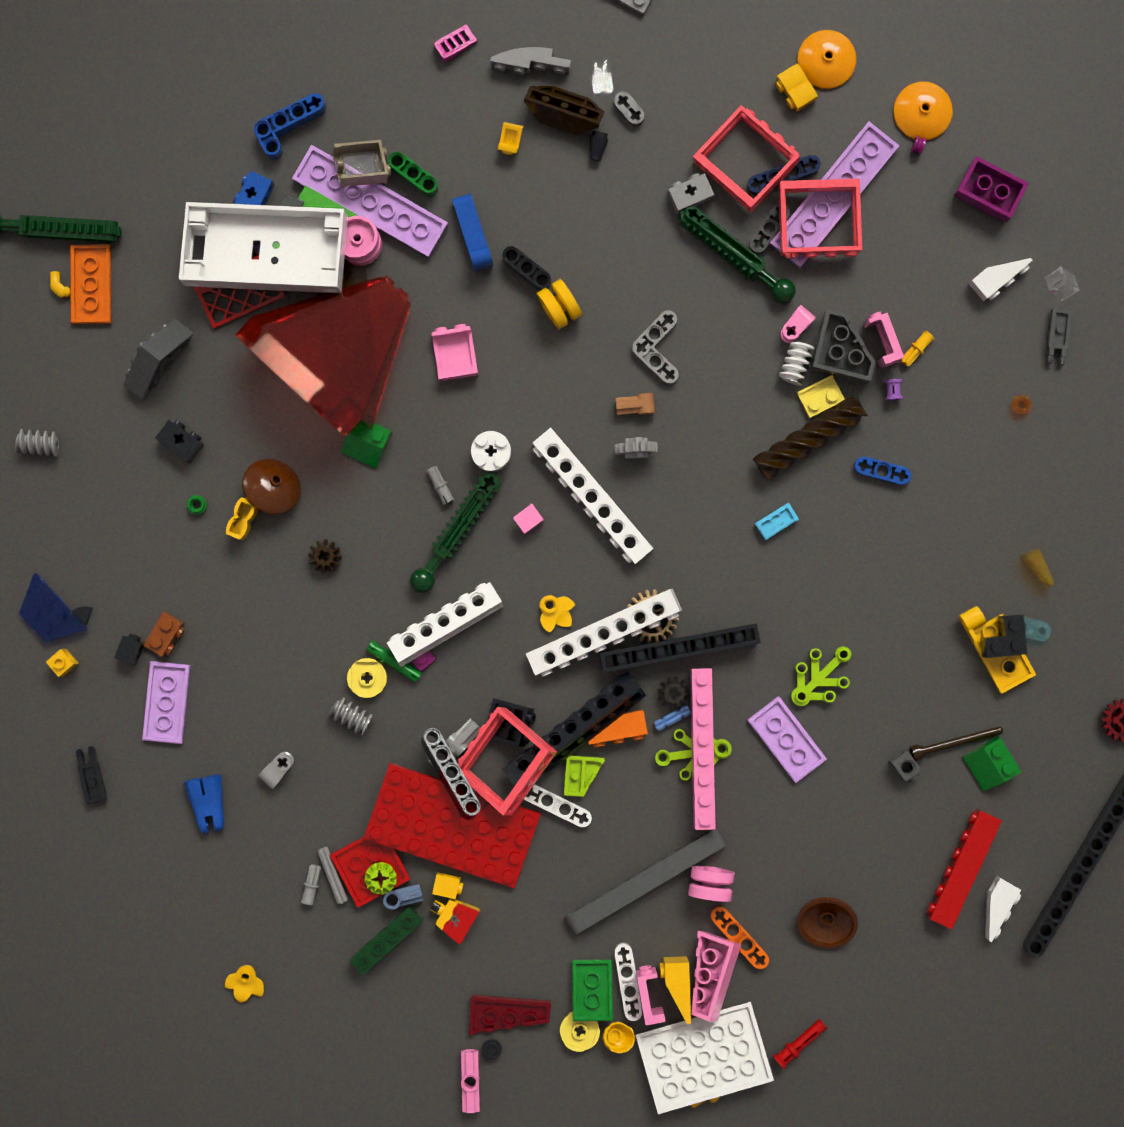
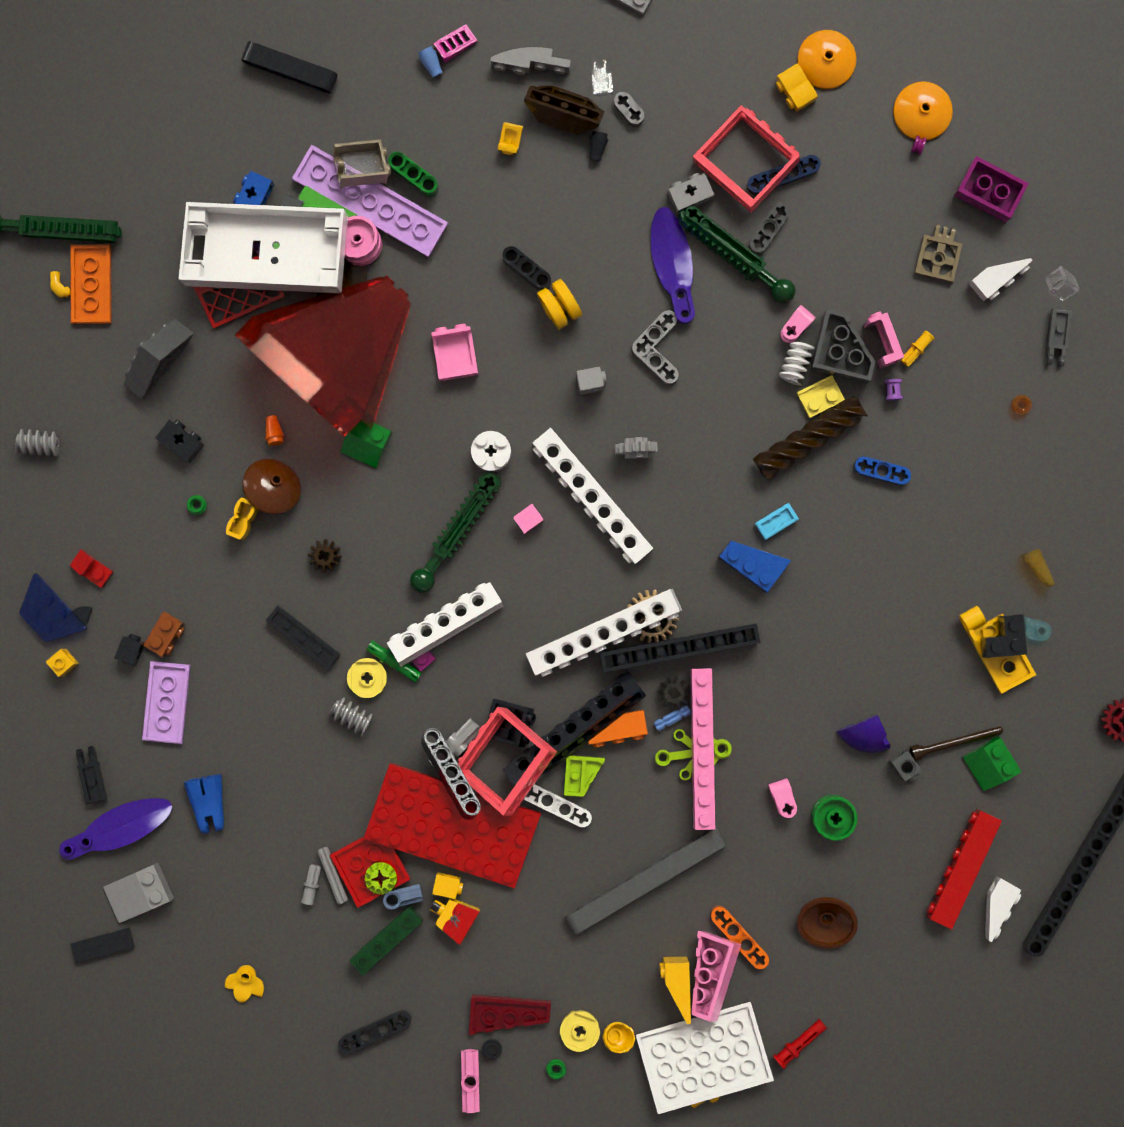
blue beam [254,93,327,159] -> none
light grey piece [257,752,294,789] -> none
light grey axle [427,466,454,505] -> none
blue beam [452,193,494,272] -> none
yellow plate [540,595,575,632] -> none
green tile [572,960,613,1022] -> none
white beam [614,943,642,1021] -> none
medium nougat piece [615,393,655,415] -> none
bright pink panel [636,965,665,1025] -> none
bright pink wheel [688,866,735,902] -> none
lavender tile [747,696,827,783] -> none
lavender plate [770,121,899,269] -> none
coral window [778,179,862,259] -> none
lime plant [791,646,851,706] -> none
none -> dark purple plant [59,798,172,860]
none -> red slope [70,549,114,588]
none -> black tile [71,927,135,963]
none -> light grey slope [103,862,174,923]
none -> black beam [241,41,338,94]
none -> orange cone [265,415,285,446]
none -> black plate [266,605,340,670]
none -> black beam [338,1010,412,1054]
none -> medium blue cone [418,46,443,78]
none -> green plate [546,1059,566,1080]
none -> light grey brick [576,367,607,395]
none -> dark purple plant [651,207,695,324]
none -> blue wedge [718,541,791,593]
none -> bright pink piece [768,778,797,818]
none -> green wheel [811,795,858,840]
none -> dark purple brick [837,714,890,753]
none -> dark tan piece [914,224,962,283]

